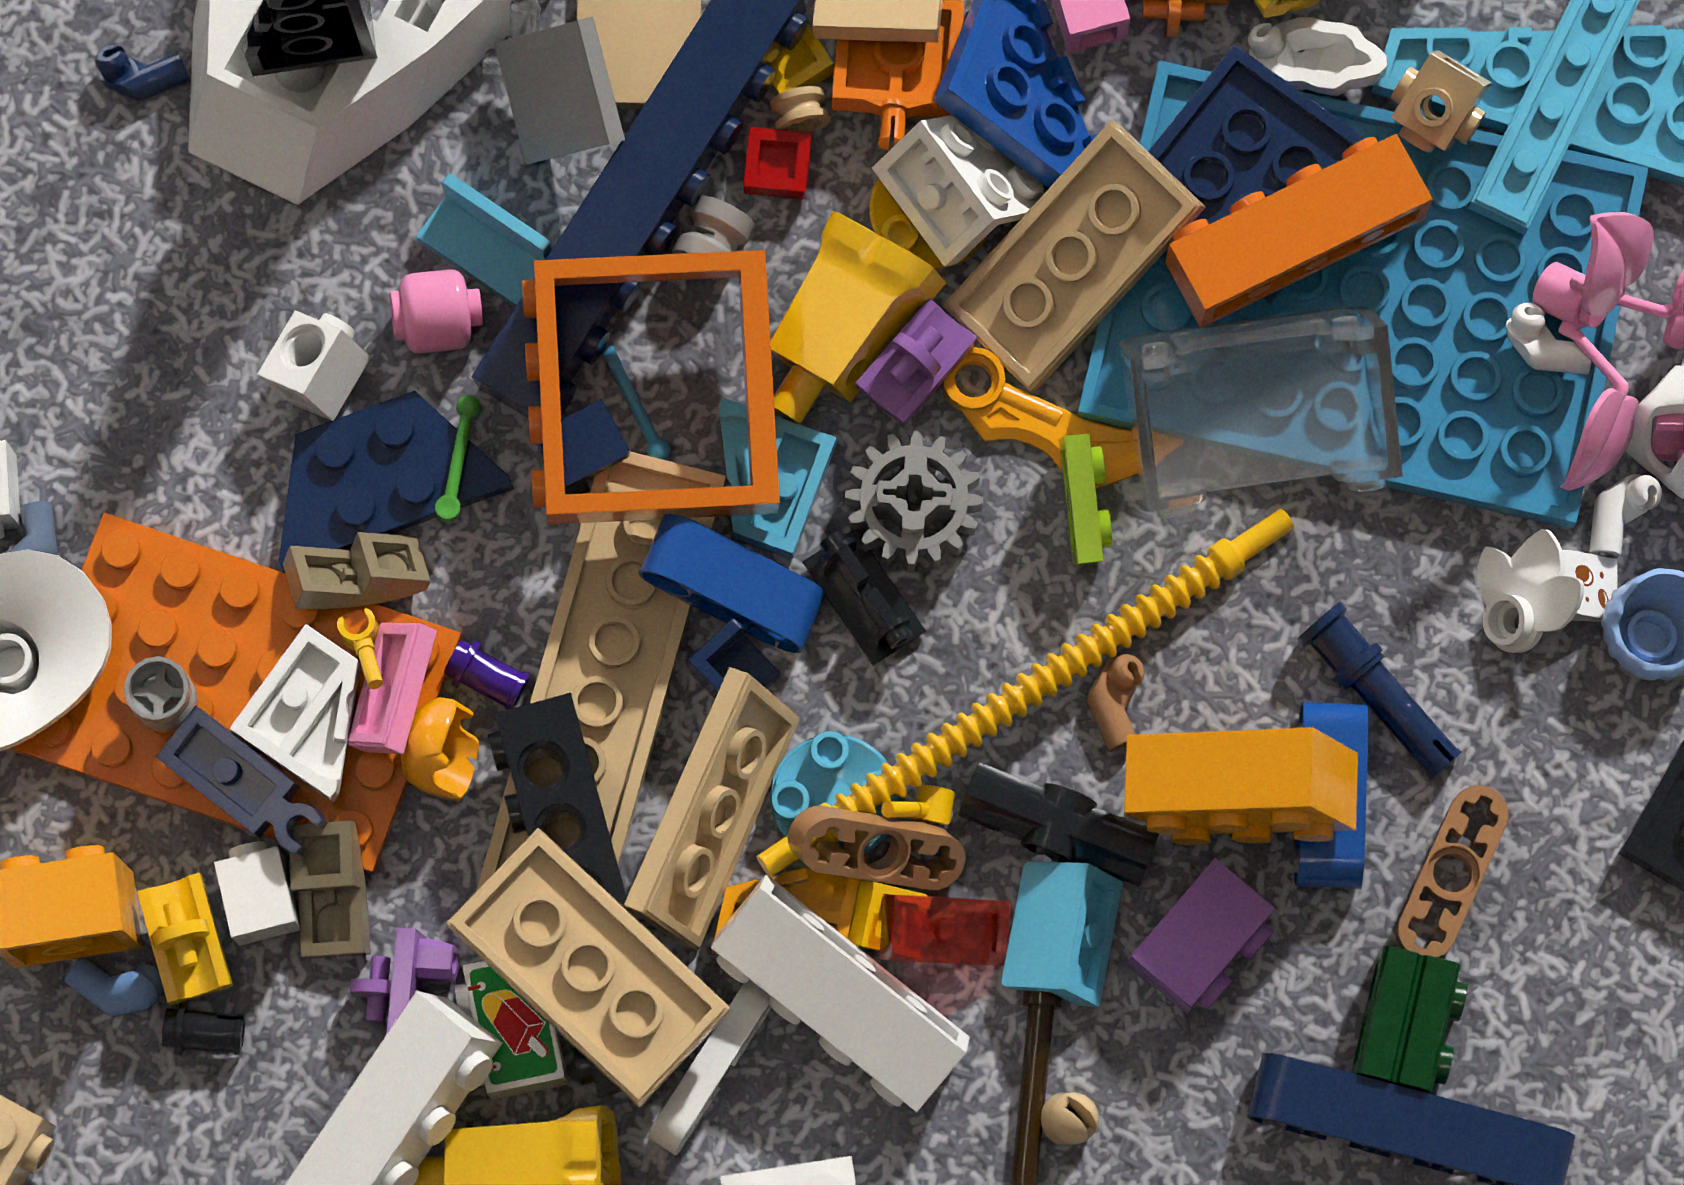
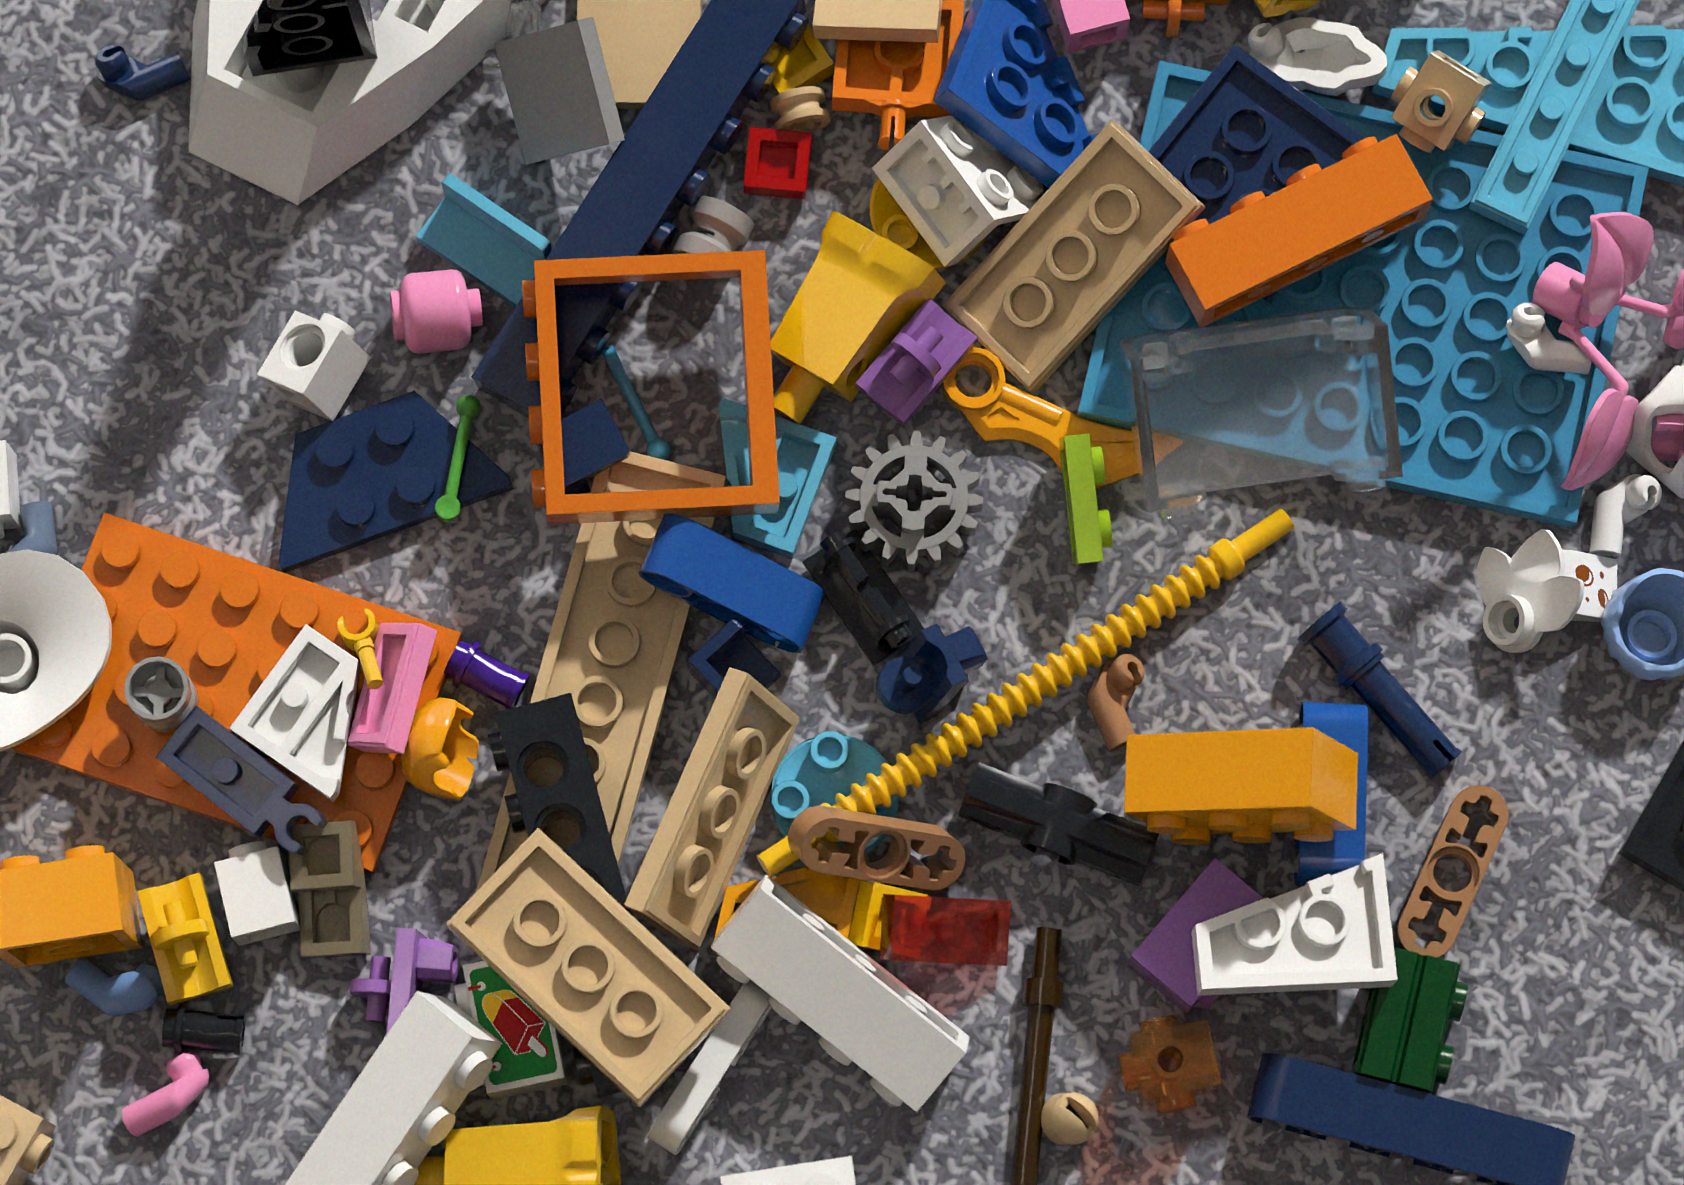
dark tan slope [283,532,431,609] -> none
yellow hand [881,785,955,825] -> none
medium azure panel [1001,861,1123,1007] -> none
none -> bright pink arm [121,1051,209,1137]
none -> dark blue hips [875,623,988,725]
none -> clear orange brick [1118,1015,1222,1114]
none -> white wing [1191,853,1397,996]

